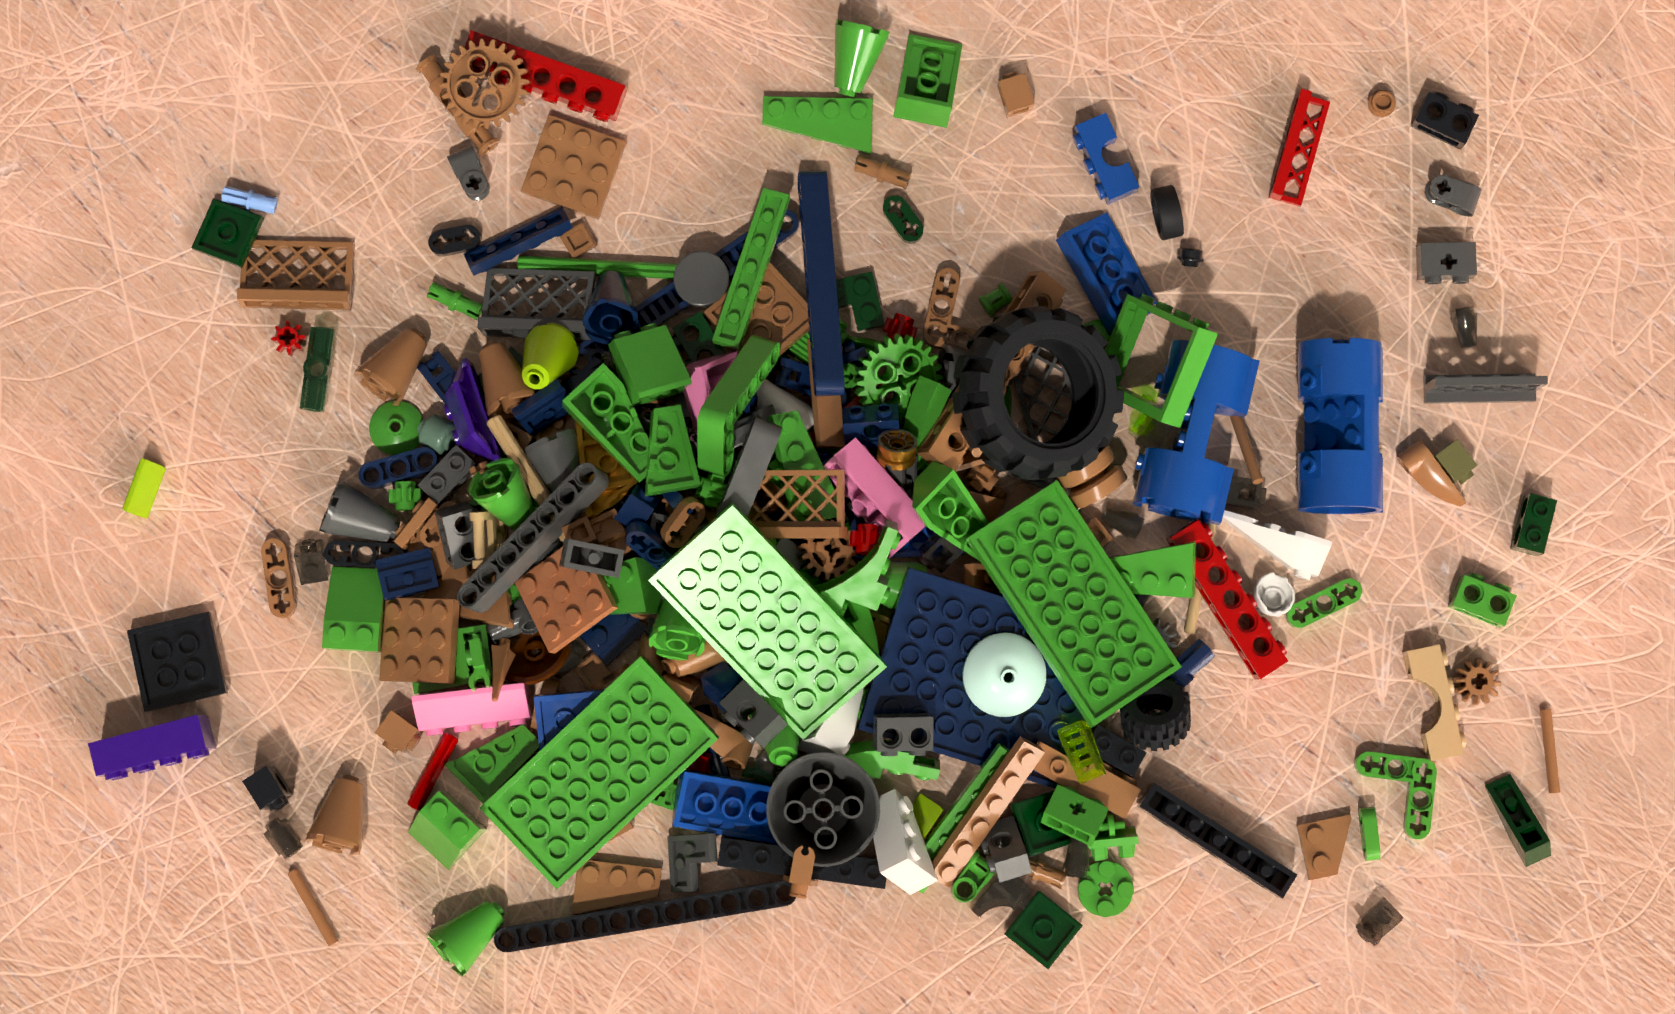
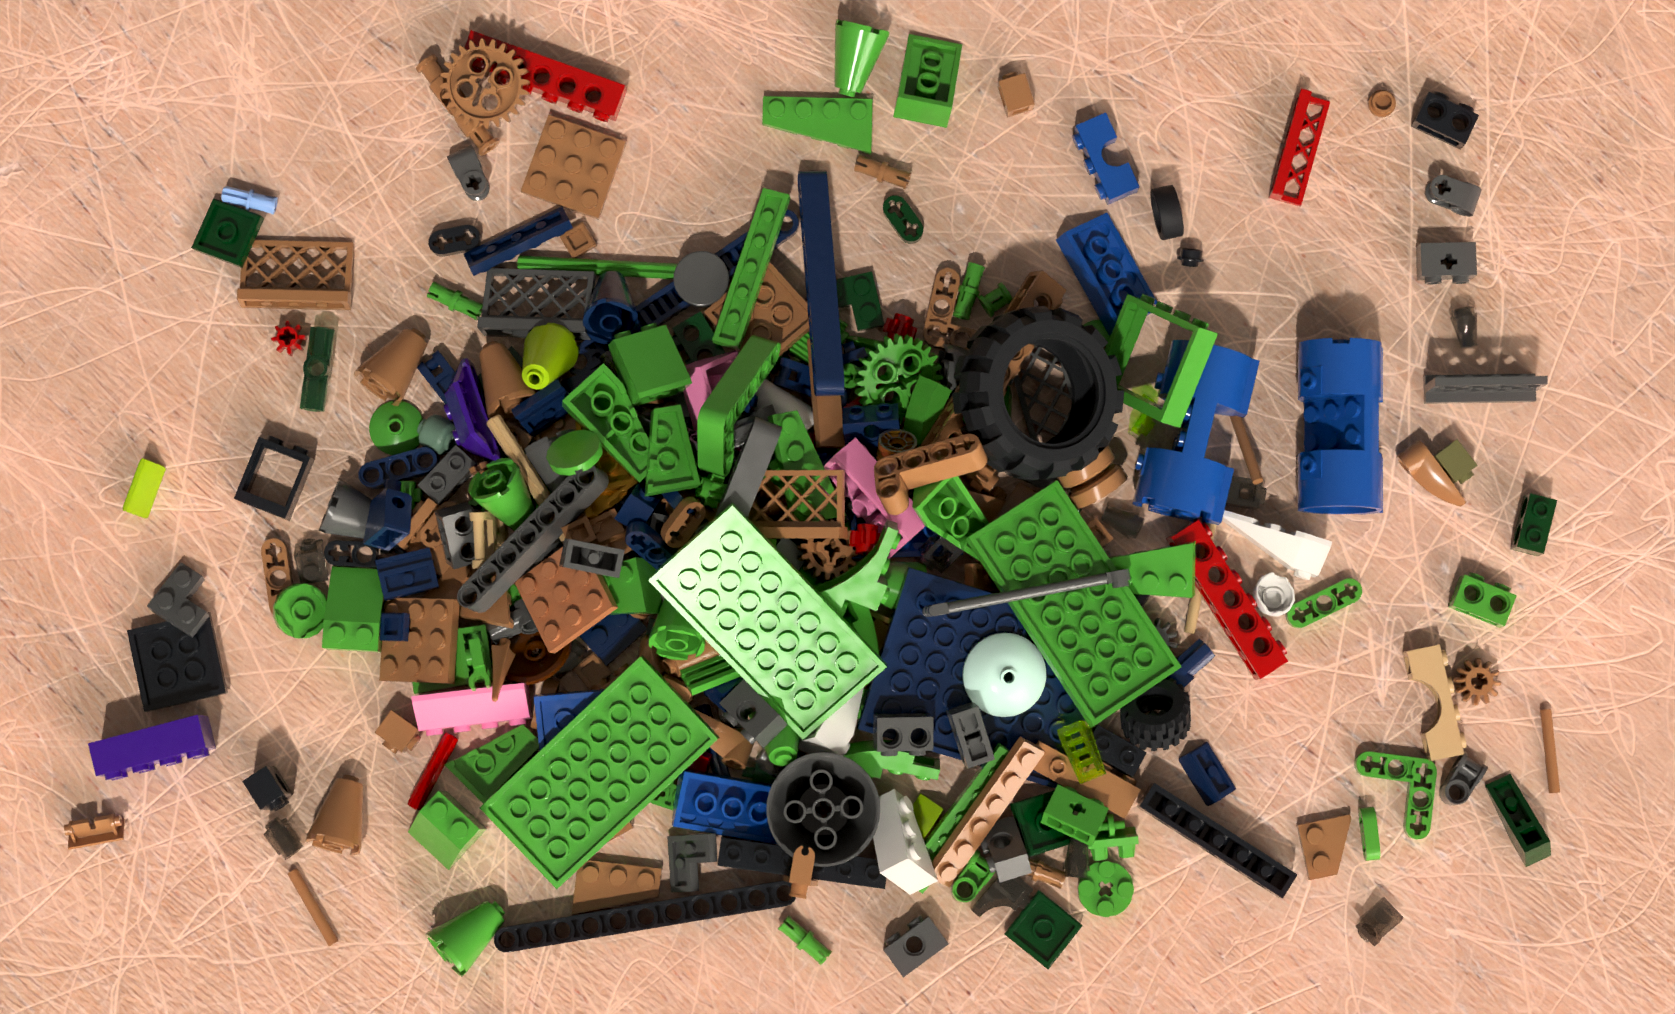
none -> medium nougat hinge [64,813,125,850]
none -> dark grey plate [147,563,209,638]
none -> black window [234,435,314,521]
none -> bright green tile [273,583,327,639]
none -> dark blue torso [363,479,412,551]
none -> dark blue tile [380,613,410,642]
none -> bright green tile [546,430,603,476]
none -> bright green tile [680,655,741,696]
none -> bright green pin [778,915,832,965]
none -> medium nougat beam [874,434,988,515]
none -> dark grey brick [883,915,948,978]
none -> dark grey hinge [922,568,1131,617]
none -> dark grey brick [946,702,995,769]
none -> bright green pin [953,262,985,320]
none -> dark blue slope [1179,742,1236,806]
none -> dark grey piece [1439,751,1488,806]

